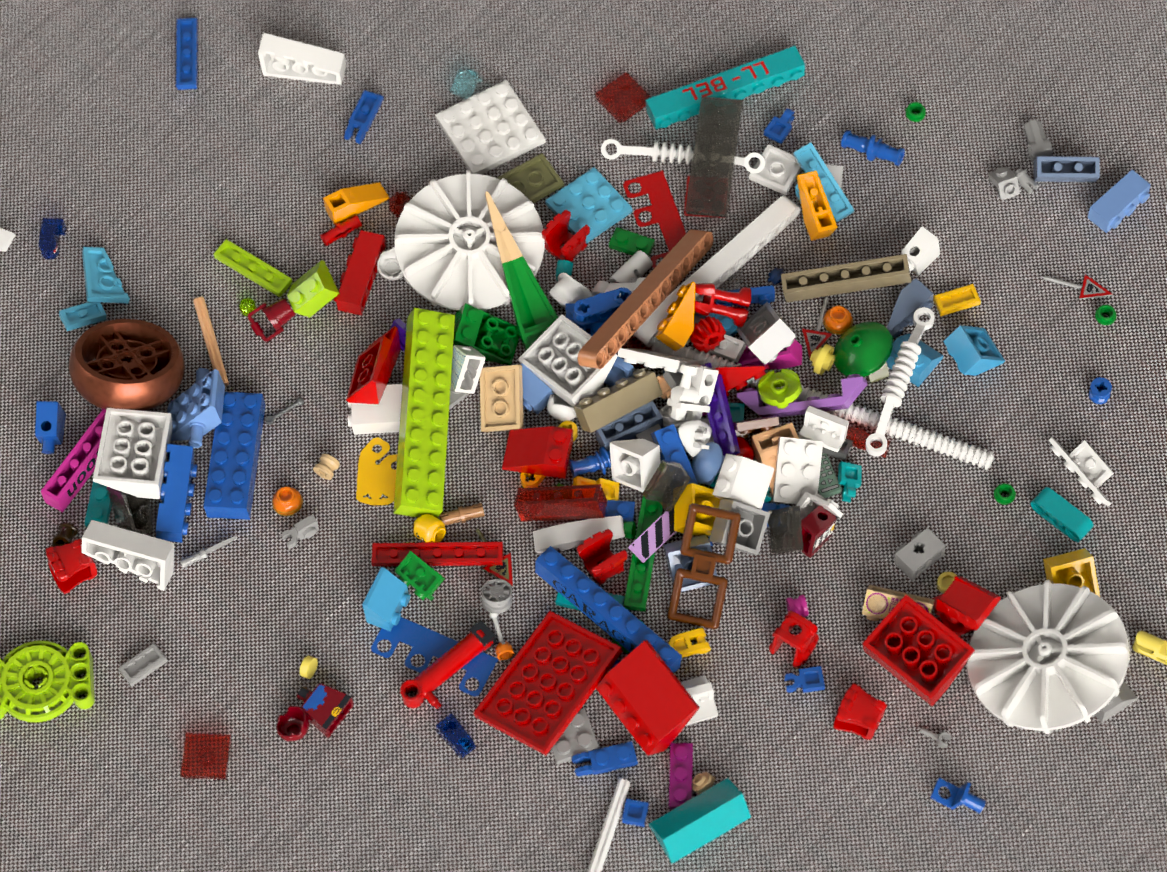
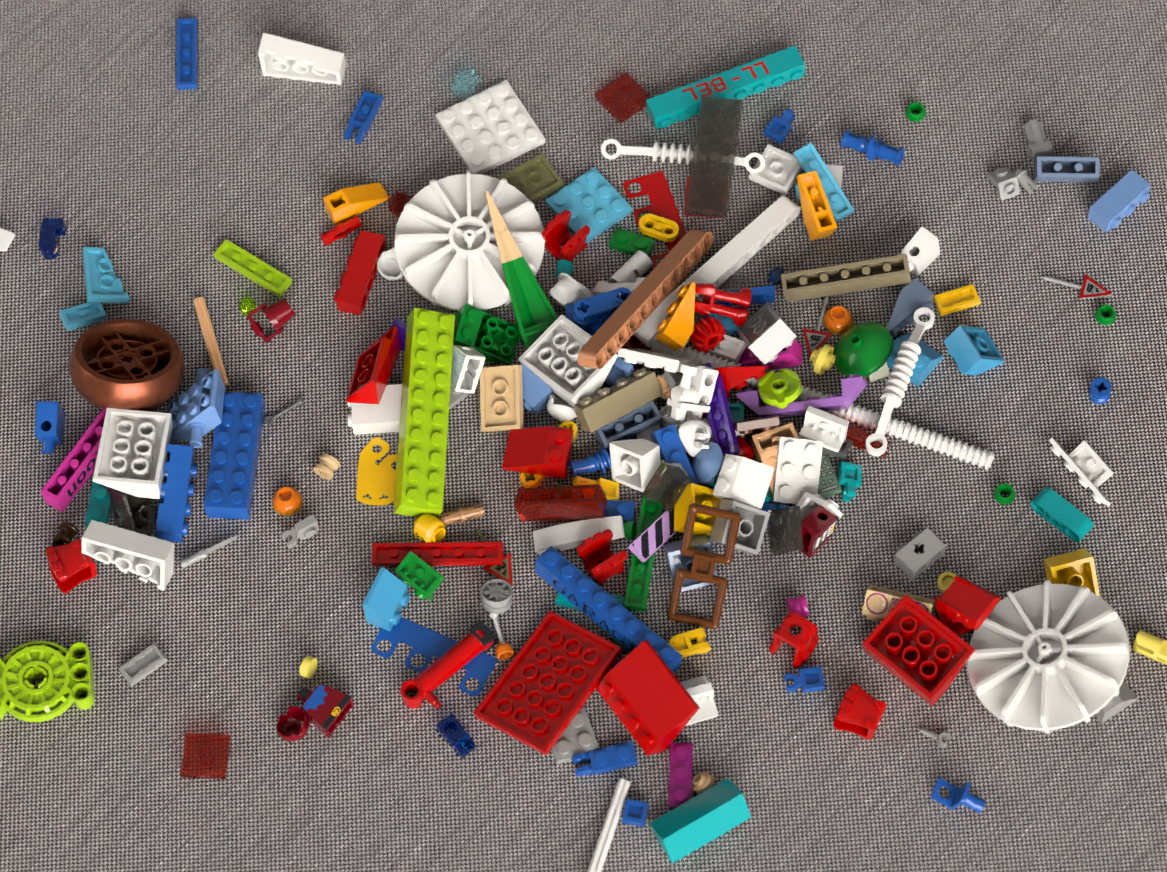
lime slope [287,260,340,318] -> none
none -> yellow plate [639,214,679,242]

